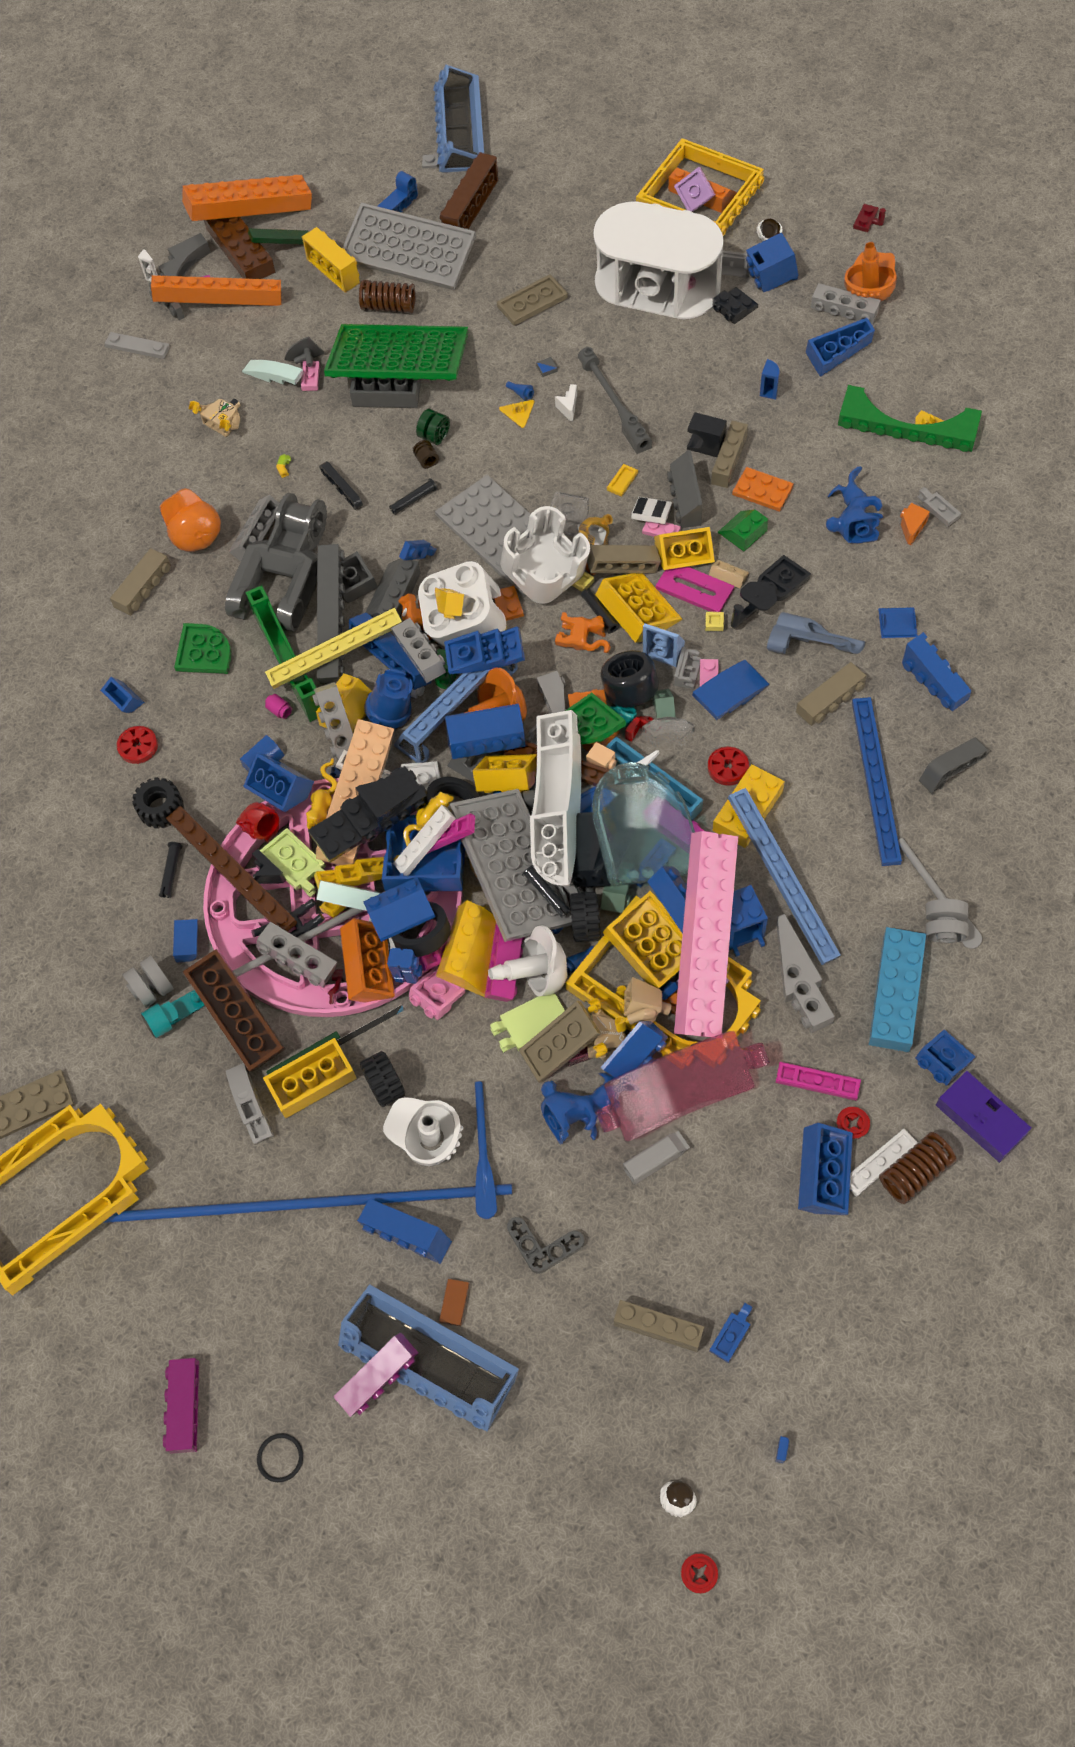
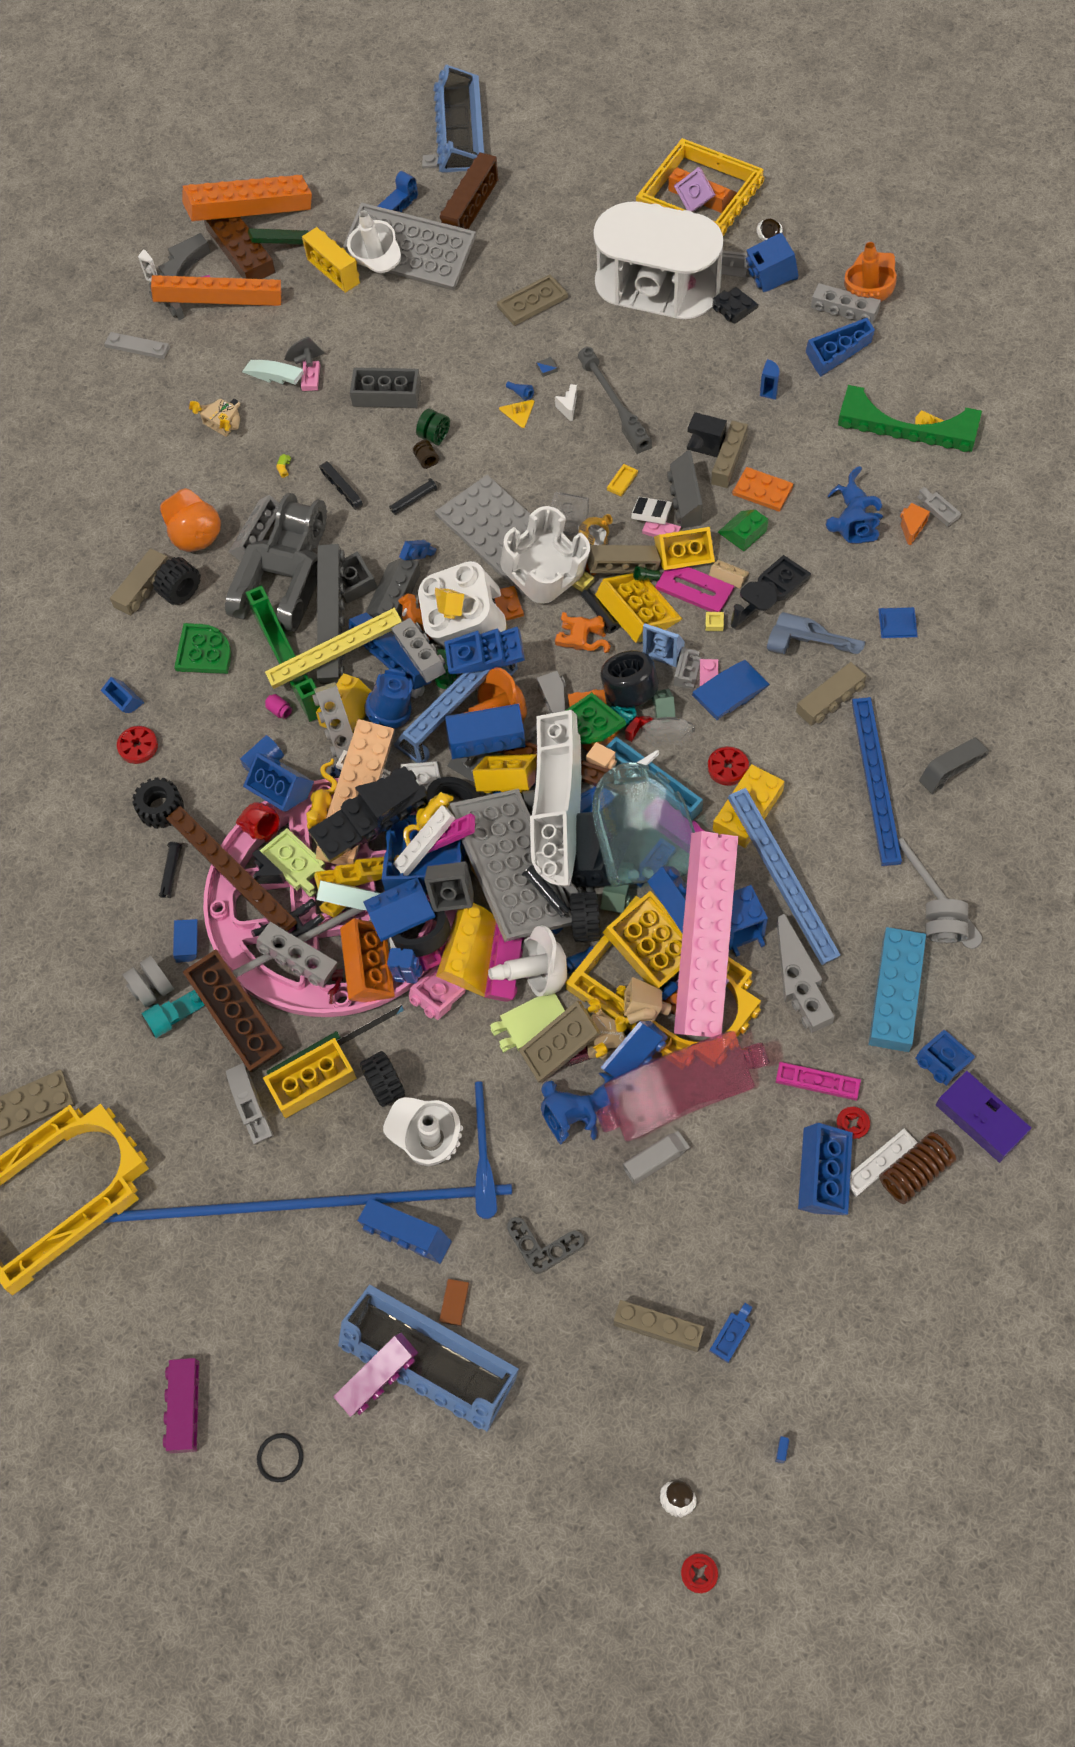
green plate [324,324,468,381] -> none
reddish brown piece [359,280,416,313] -> none
dark red plate [853,204,886,233] -> none
blue wedge [902,632,972,711] -> none
none -> black tyre [153,557,201,605]
none -> white piece [347,210,401,273]
none -> dark grey brick [424,861,474,912]
none -> dark green pin [633,566,661,581]

